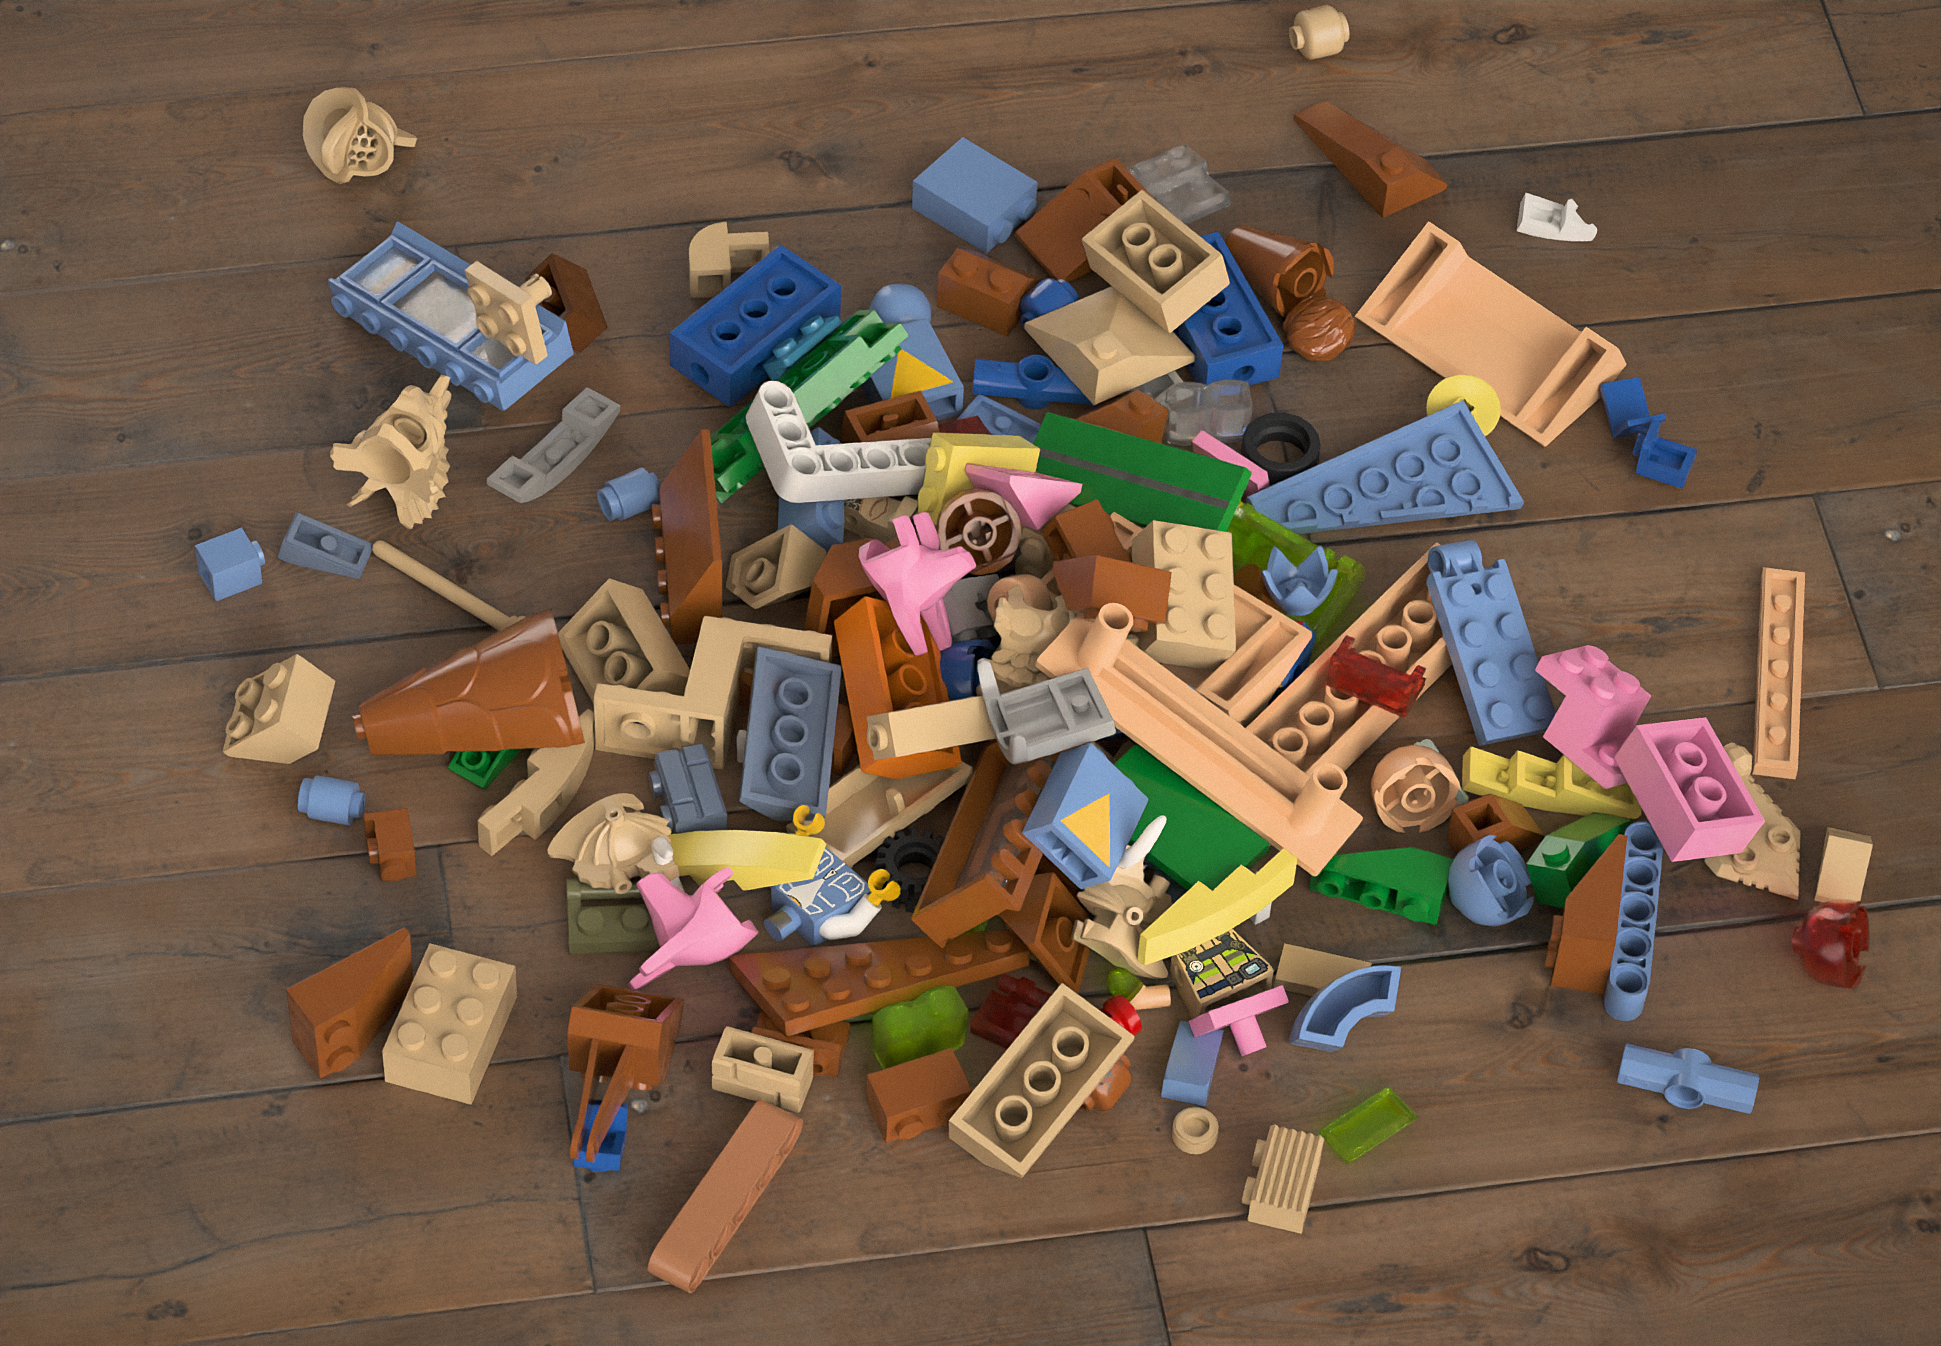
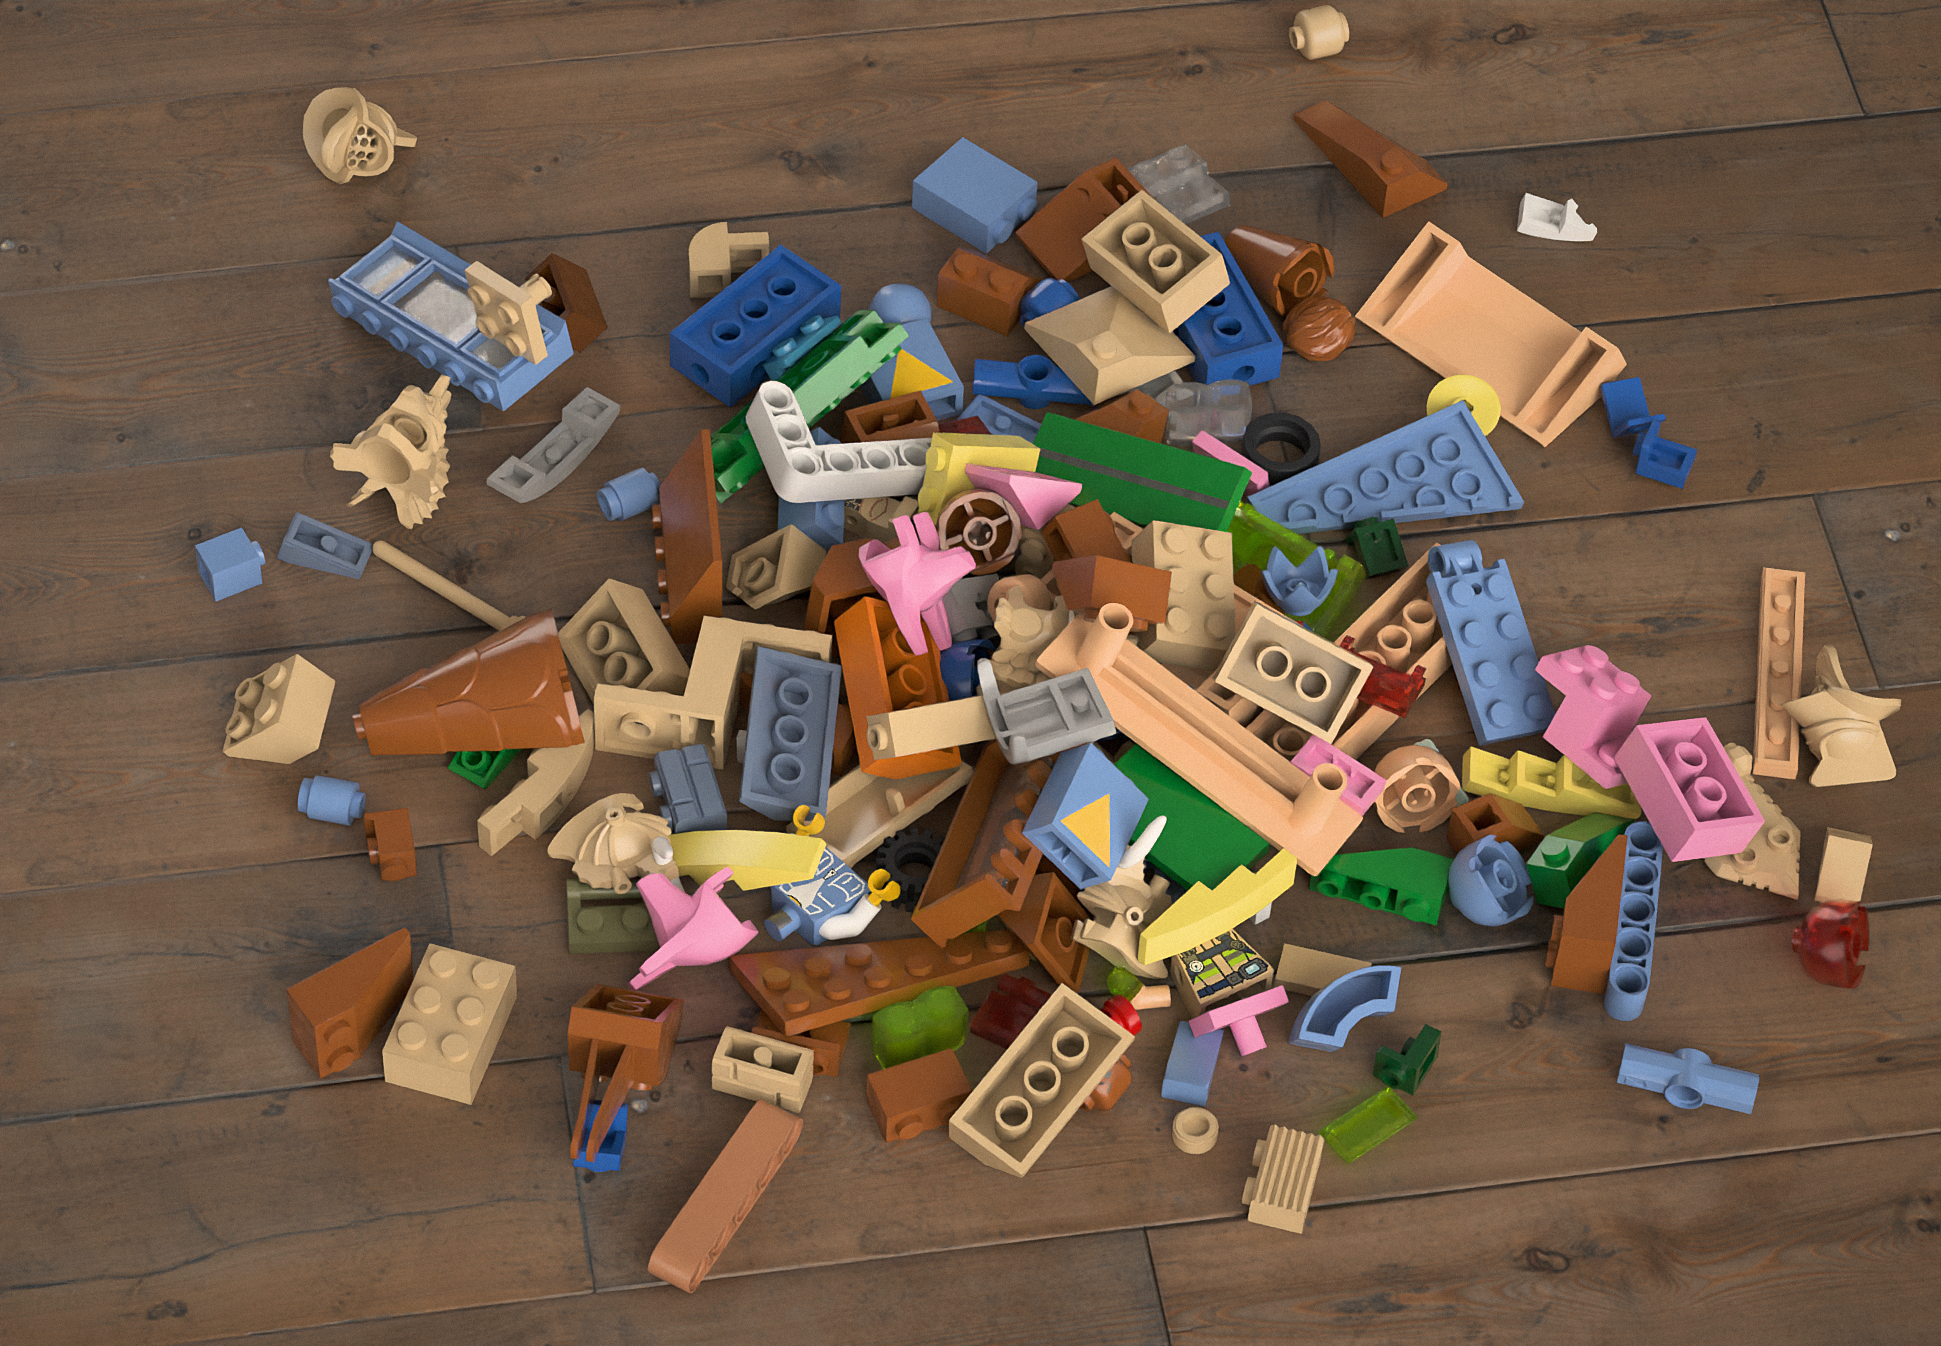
none -> tan brick [1213,600,1373,744]
none -> bright pink tile [1290,735,1387,816]
none -> dark green bracket [1345,517,1409,580]
none -> dark green bracket [1373,1024,1442,1096]
none -> tan helmet [1781,644,1901,788]

